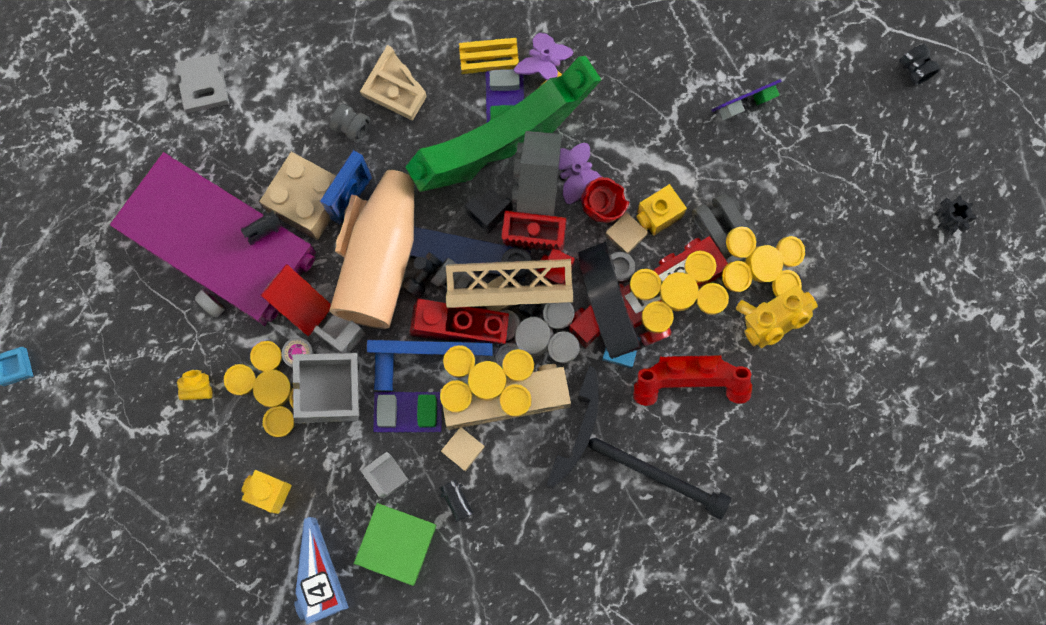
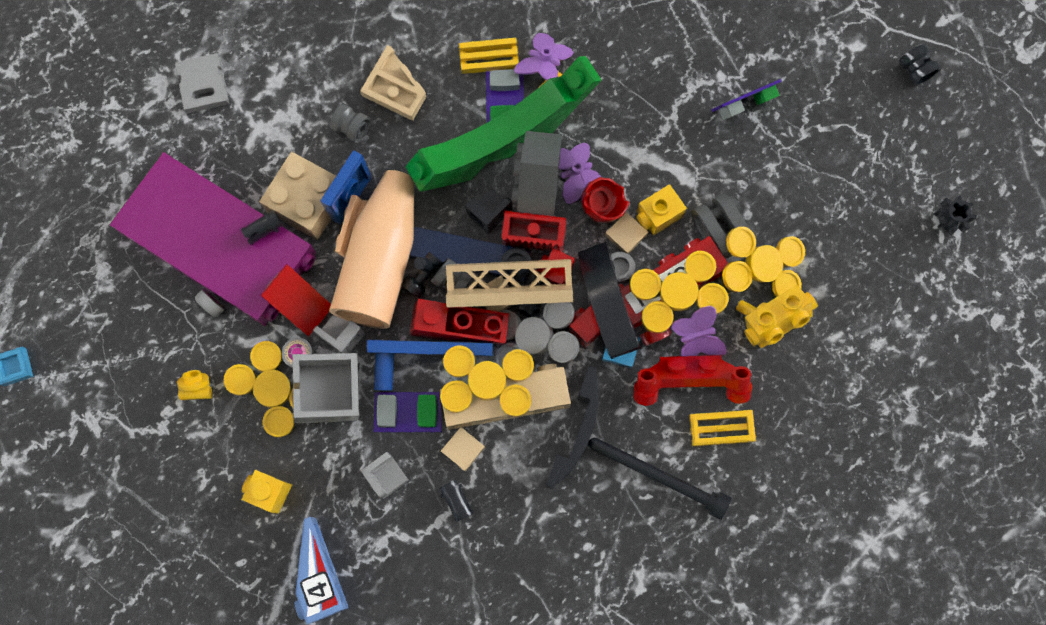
bright green tile [354,503,437,586] -> none
none -> medium lavender piece [671,306,727,356]
none -> yellow tile [689,410,756,446]

